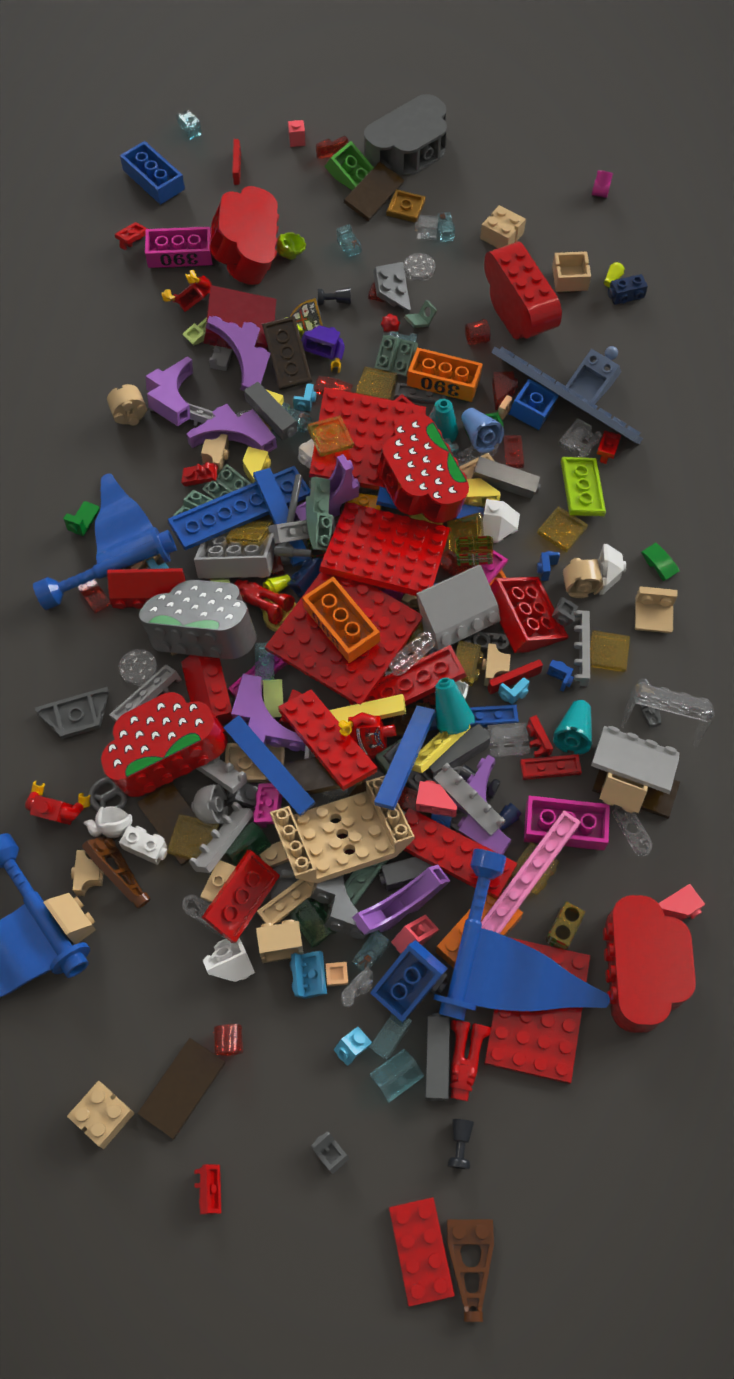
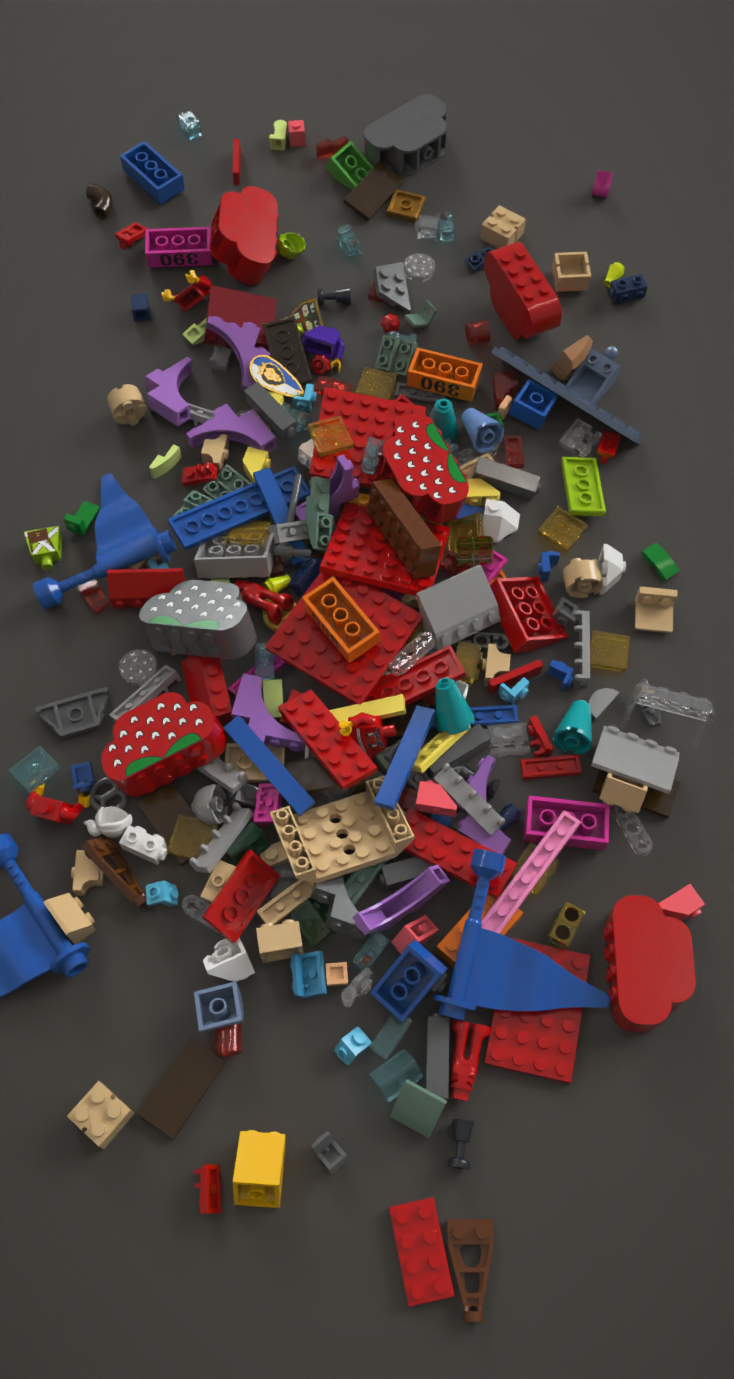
none -> clear light blue tile [8,746,61,793]
none -> lime torso [24,526,63,570]
none -> blue bracket [70,762,96,792]
none -> dark brown cylinder [86,183,113,219]
none -> dark blue brick [131,293,151,321]
none -> medium azure bracket [146,880,179,907]
none -> yellowish green slope [149,444,182,479]
none -> sand blue slope [194,981,244,1033]
none -> yellow slope [233,1130,285,1208]
none -> shield [249,355,304,398]
none -> yellowish green leg [269,120,288,150]
none -> red piece [311,354,330,375]
none -> clear light blue leg [361,437,386,474]
none -> reddish brown brick [367,479,442,579]
none -> sand green slope [390,1079,447,1138]
none -> dark blue slope [464,245,495,272]
none -> medium nougat slope [550,335,593,381]
none -> light grey tile [588,688,620,721]

